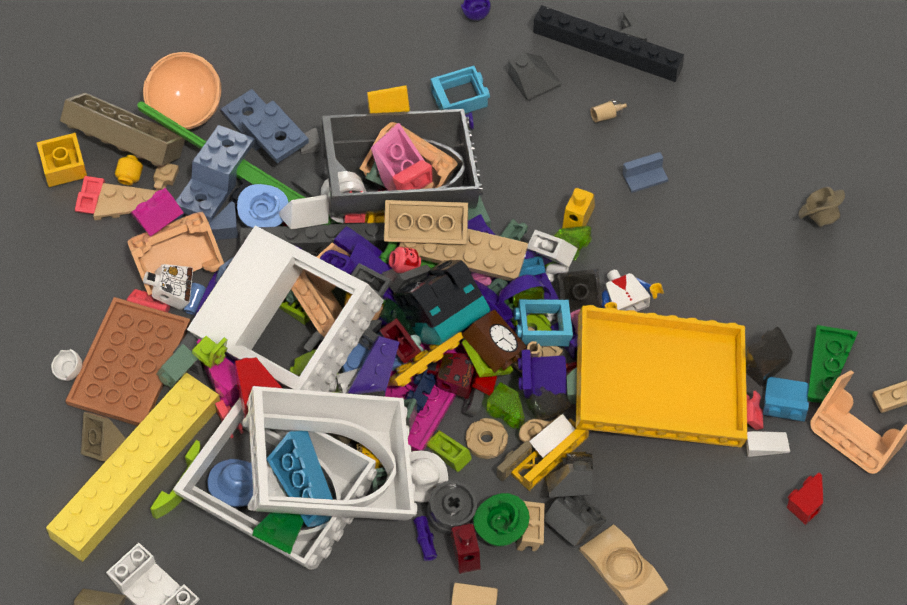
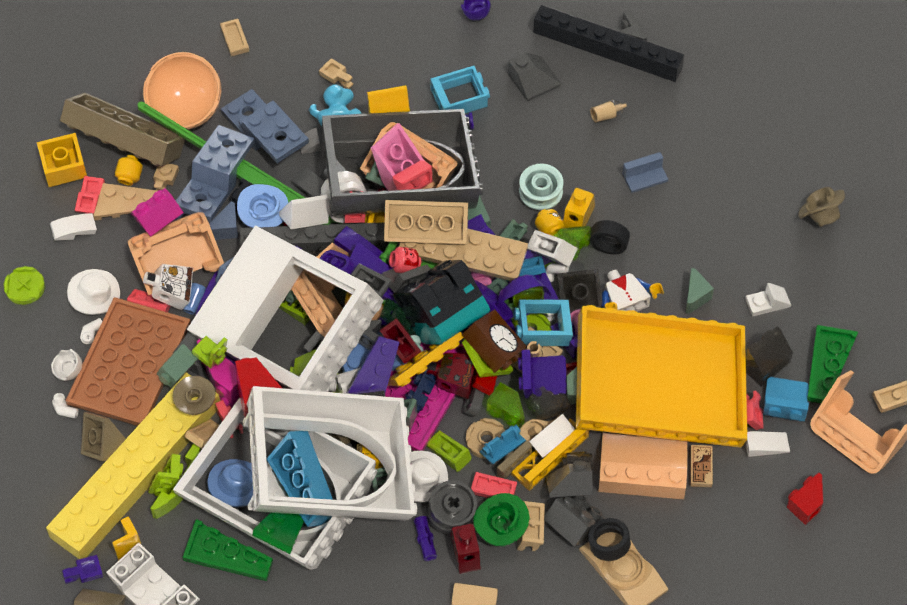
none -> lime tile [3,266,45,305]
none -> white slope [50,213,97,241]
none -> white arm [52,393,79,419]
none -> dark purple plate [62,555,103,584]
none -> white hat [67,269,120,315]
none -> white arm [80,318,102,344]
none -> yellow panel [112,516,141,561]
none -> lime bracket [148,454,183,496]
none -> dark tan dish [173,376,216,415]
none -> green wing [183,519,273,581]
none -> tan tile [185,419,219,448]
none -> tan tile [220,19,249,56]
none -> medium azure animal [309,84,362,126]
none -> tan plate [319,58,354,89]
none -> coral plate [471,472,517,498]
none -> dark azure hinge [480,425,526,465]
none -> light aqua wheel [519,164,563,210]
none -> yellow head [535,209,564,238]
none -> black tyre [588,518,631,561]
none -> black tyre [590,220,630,254]
none -> light nougat slope [598,433,687,499]
none -> sand green slope [686,268,714,314]
none -> tile [690,445,713,487]
none -> white slope [745,283,791,317]

